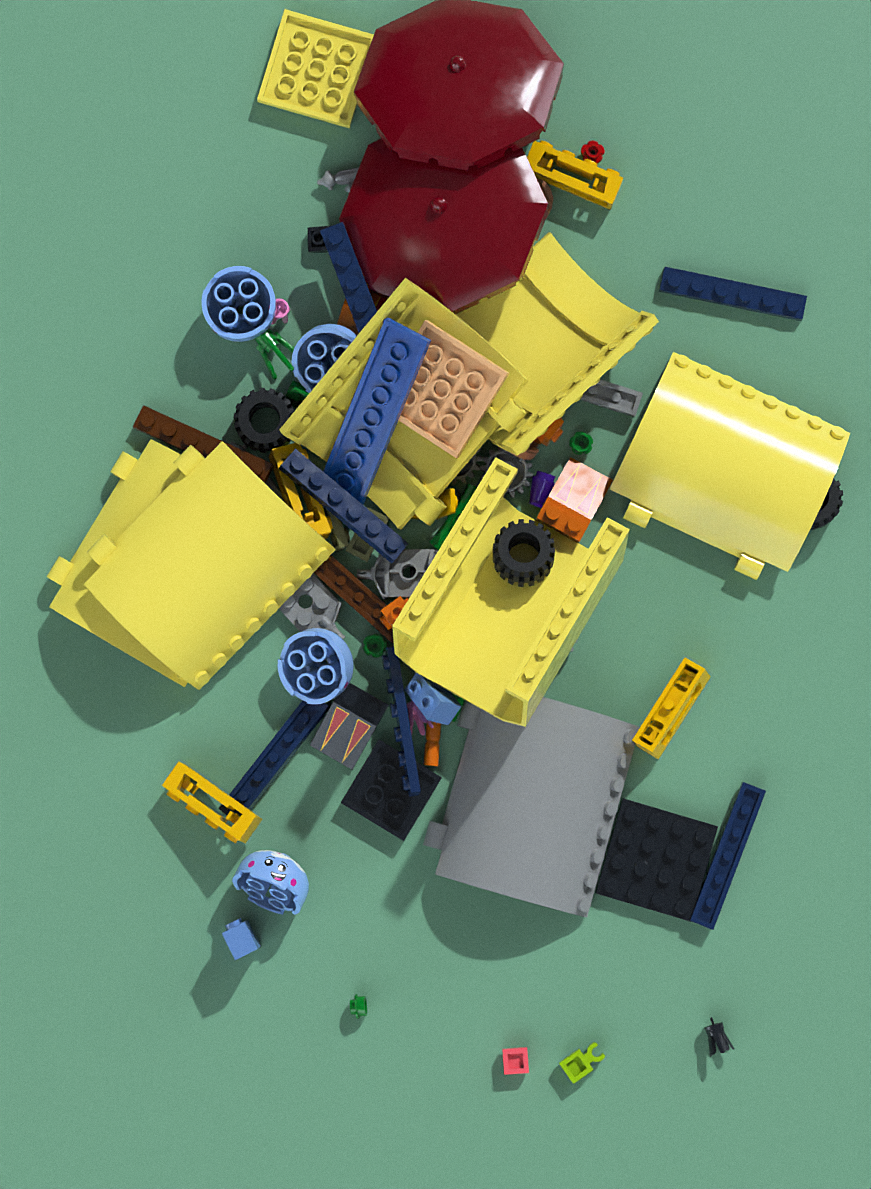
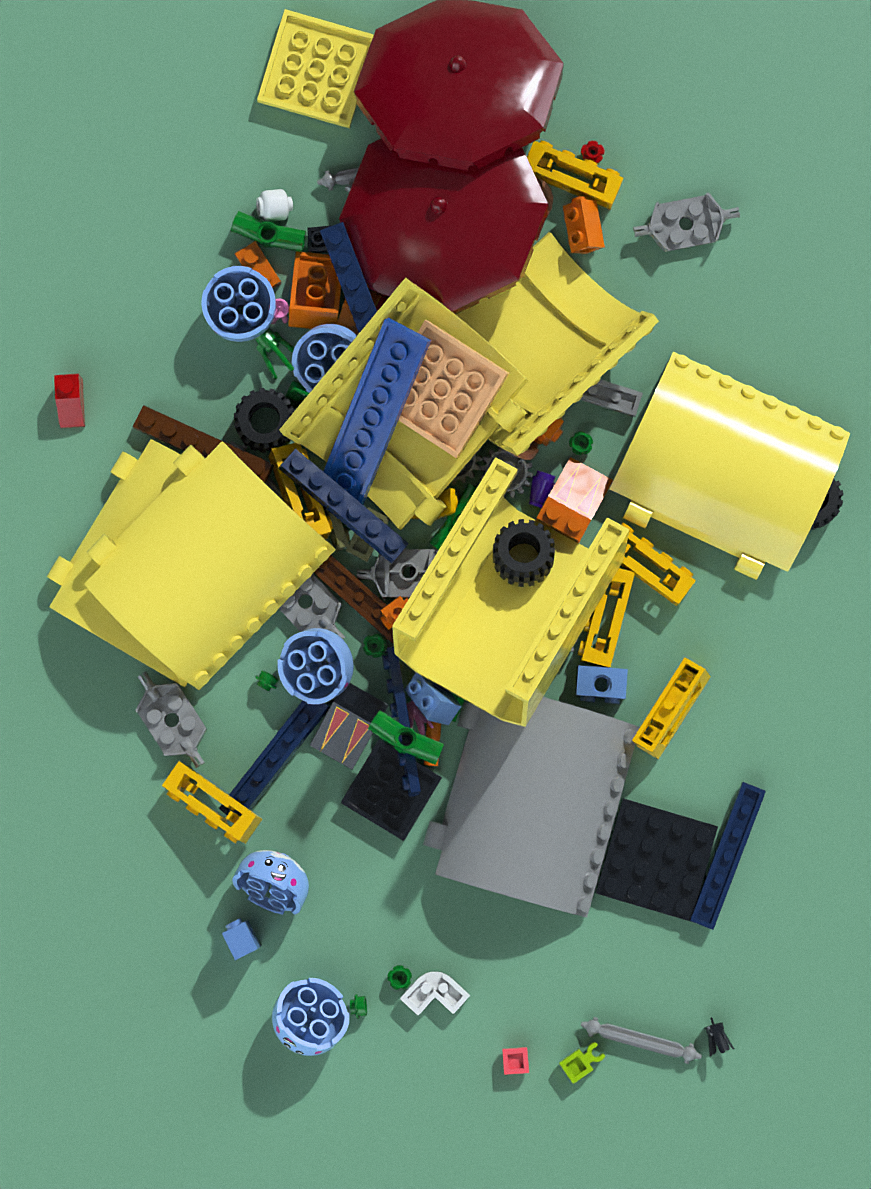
dark blue plate [659,267,807,321] -> none
none -> red slope [54,374,85,428]
none -> light grey plate [135,672,207,768]
none -> green piece [231,211,306,253]
none -> orange plate [235,241,281,288]
none -> green plate [255,670,279,691]
none -> white head [256,189,293,222]
none -> light blue cylinder [272,978,349,1056]
none -> orange slope [288,252,341,329]
none -> green piece [368,711,444,765]
none -> green plate [387,965,412,990]
none -> white plate [400,971,470,1015]
none -> orange brick [563,196,605,254]
none -> medium blue brick [575,665,628,704]
none -> yellow brick [577,568,635,668]
none -> light grey wheel [581,1017,702,1064]
none -> yellow brick [621,523,696,606]
none -> light grey plate [633,192,740,252]

